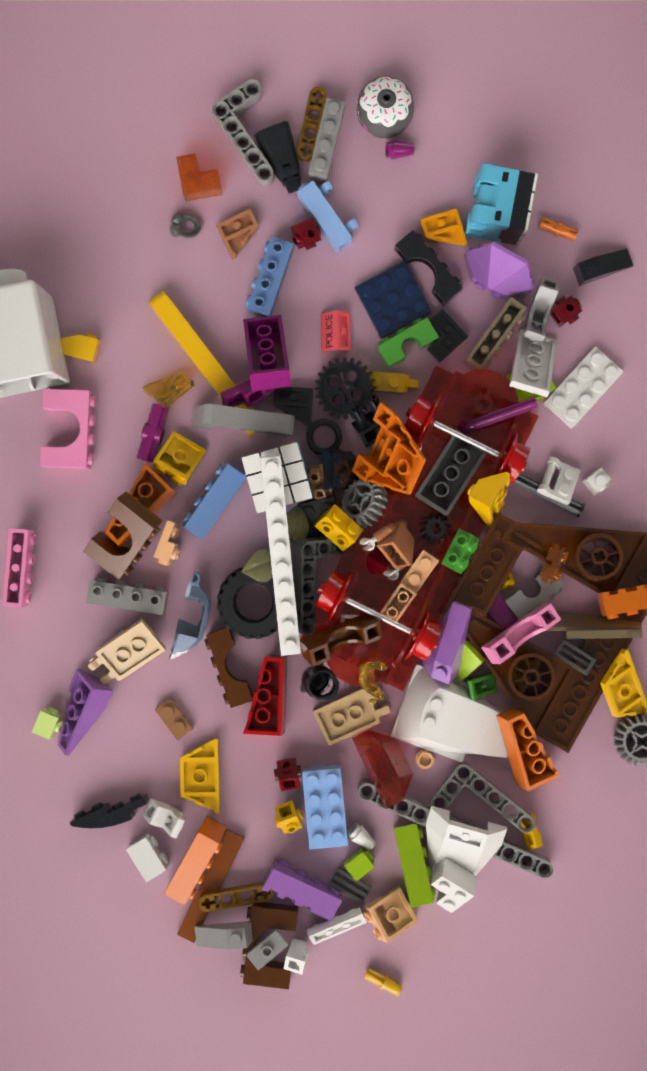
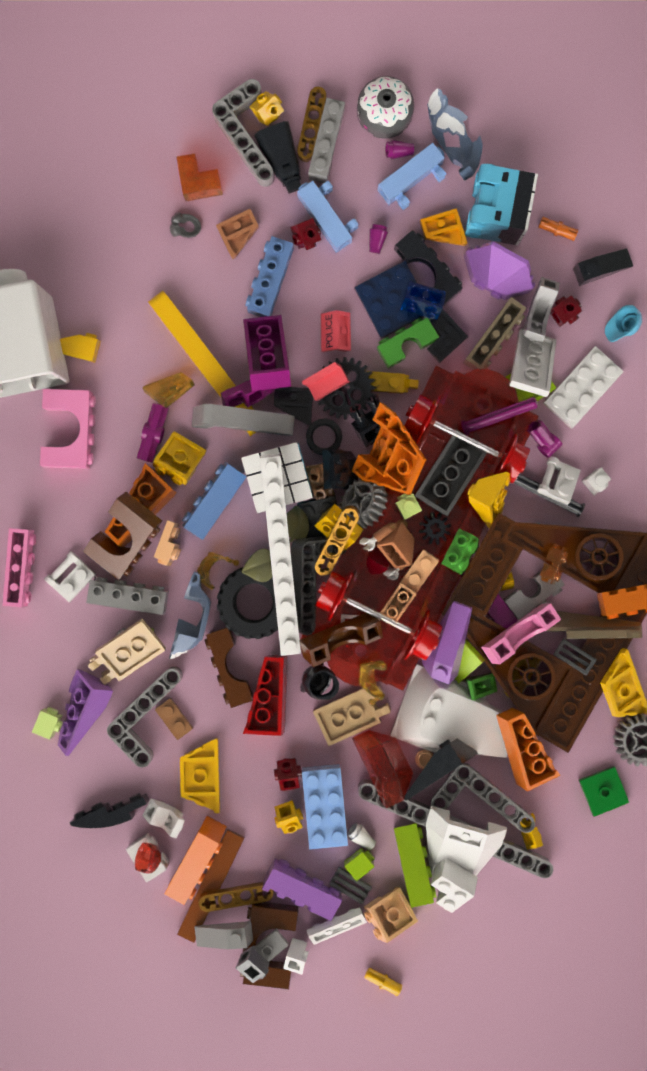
none -> white plate [44,551,97,602]
none -> light grey beam [107,667,183,768]
none -> clear red hair [135,842,161,874]
none -> clear yellow helmet [197,552,239,590]
none -> dark grey brick [236,945,269,983]
none -> yellow brick [249,91,284,126]
none -> coral panel [302,362,350,401]
none -> pearl gold beam [315,505,359,576]
none -> magenta cone [369,224,388,254]
none -> light blue brick [377,143,446,210]
none -> yellowish green brick [395,494,422,520]
none -> clear blue brick [400,281,446,320]
none -> black wedge [404,738,478,801]
none -> sand blue animal [427,88,483,181]
none -> magenta piece [527,419,563,458]
none -> green plate [578,766,629,817]
none -> medium azure piece [605,305,642,342]

